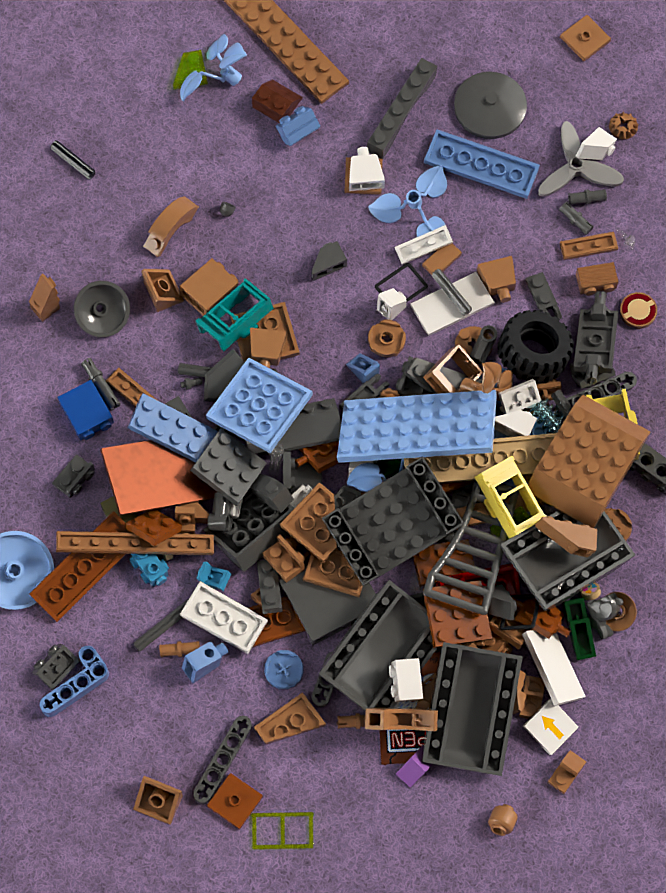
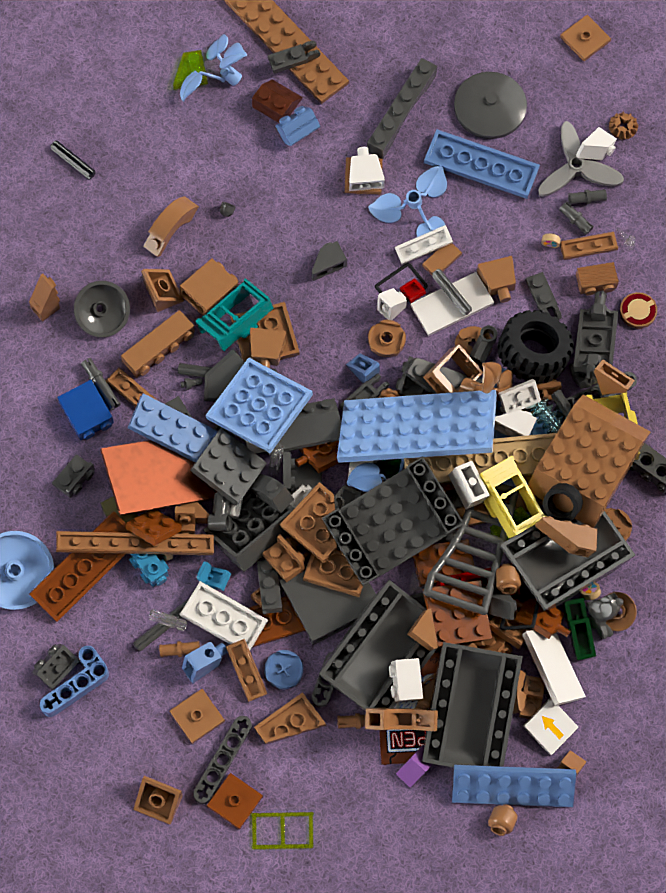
none -> medium nougat brick [121,310,195,378]
none -> clear axle [149,609,187,631]
none -> medium nougat plate [169,689,225,744]
none -> medium nougat tile [226,639,268,702]
none -> dark grey hinge [267,40,321,73]
none -> red tile [400,278,426,303]
none -> medium nougat slope [407,609,438,651]
none -> white brick [448,461,490,509]
none -> medium blue plate [452,765,576,807]
none -> medium nougat head [496,564,521,595]
none -> tan tile [541,233,561,248]
none -> black tyre [543,483,583,521]
none -> medium nougat slope [594,360,635,395]

